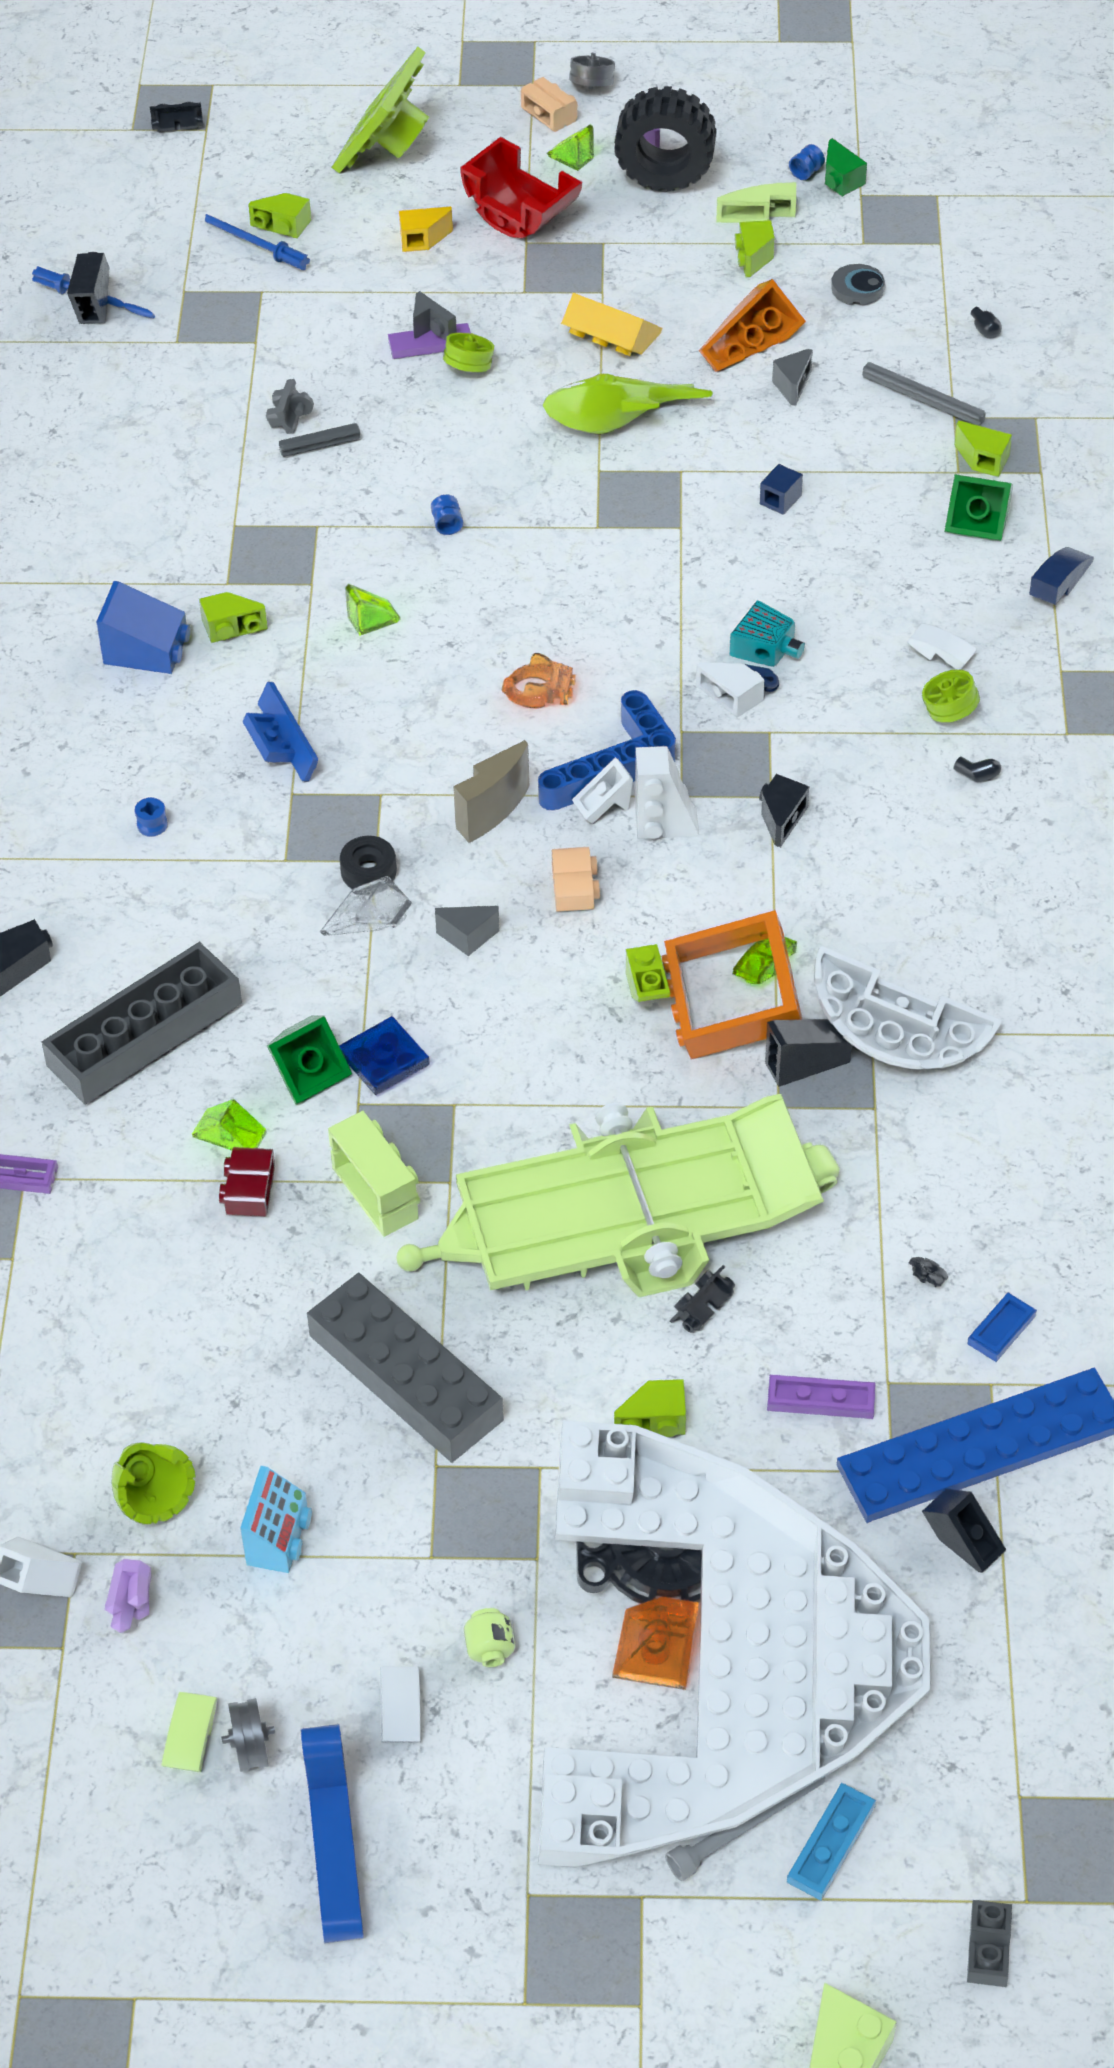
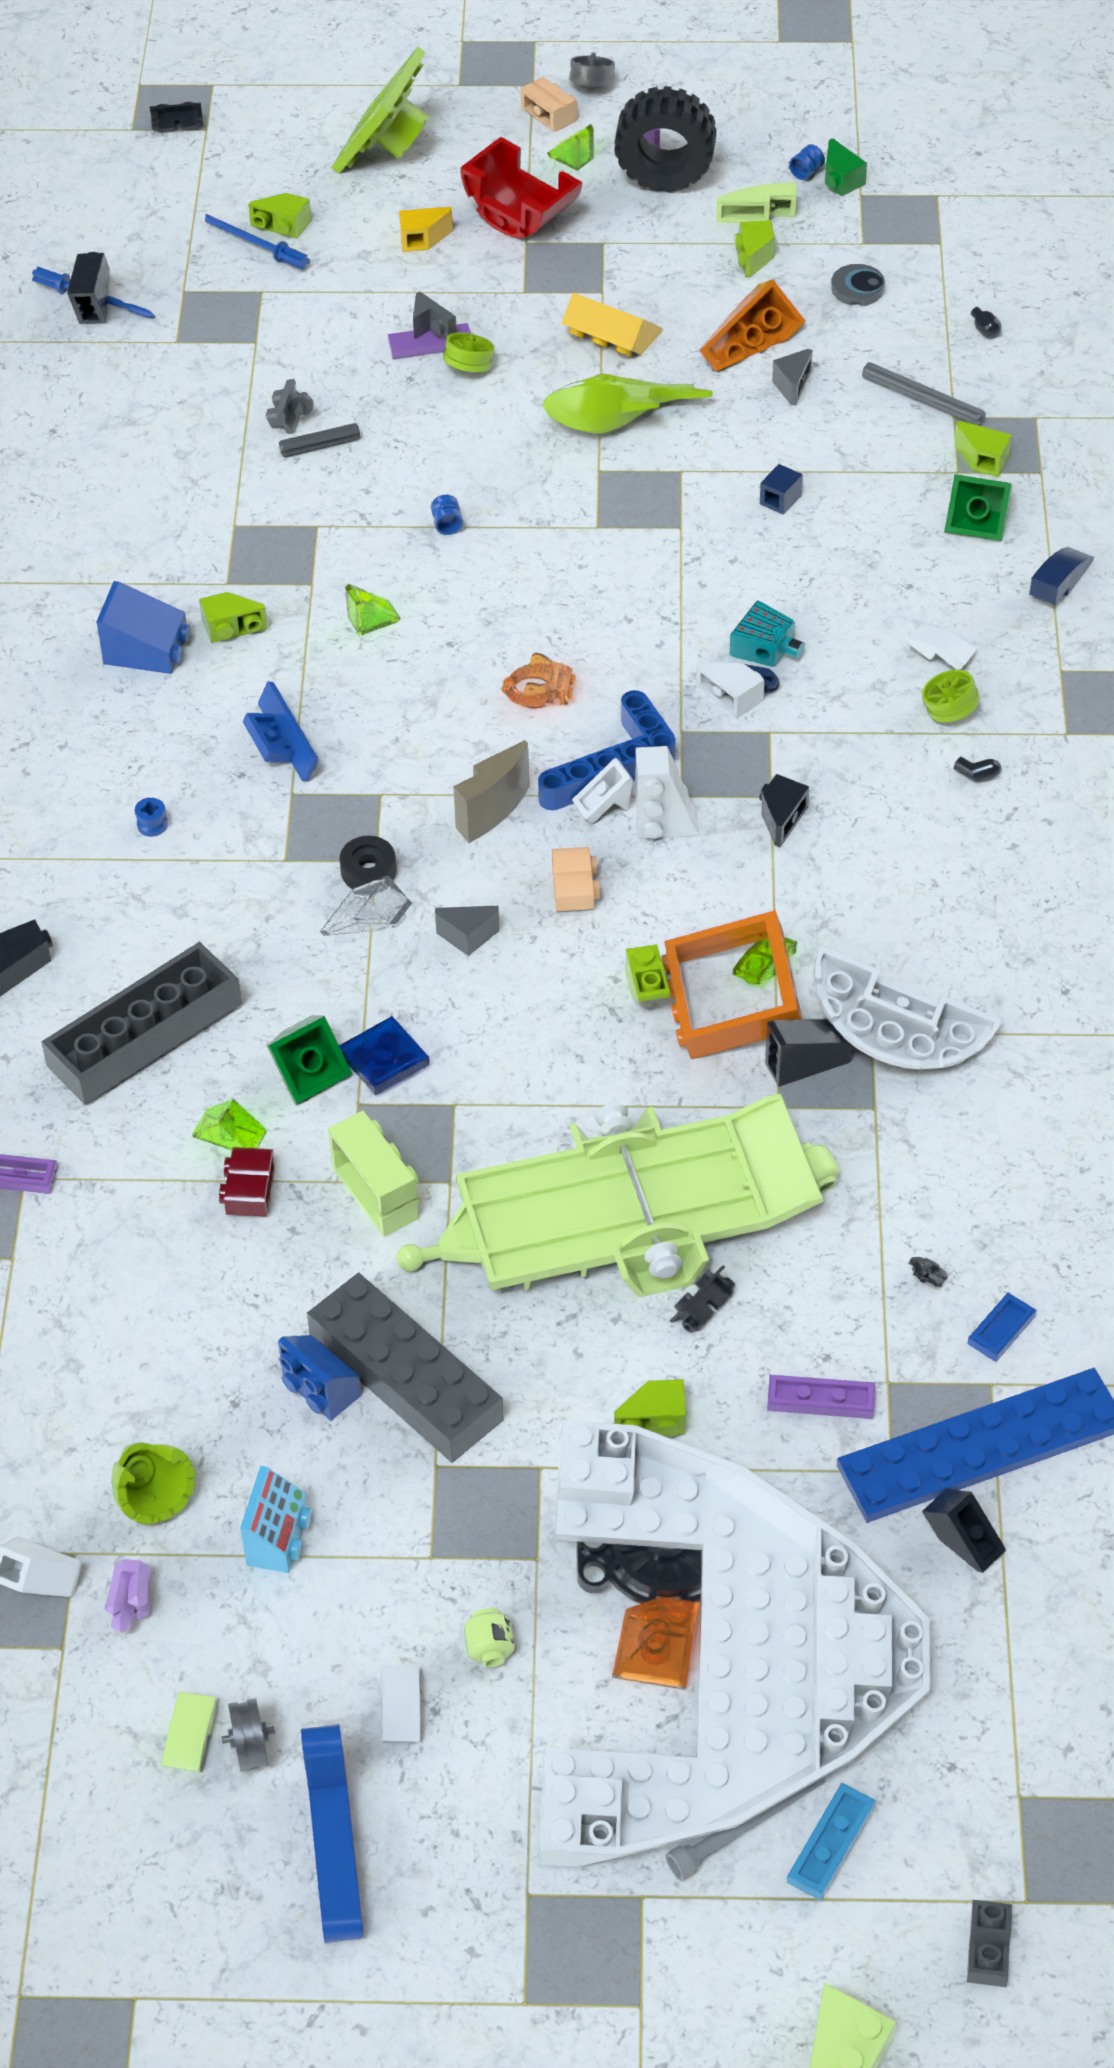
none -> blue slope [278,1335,362,1421]

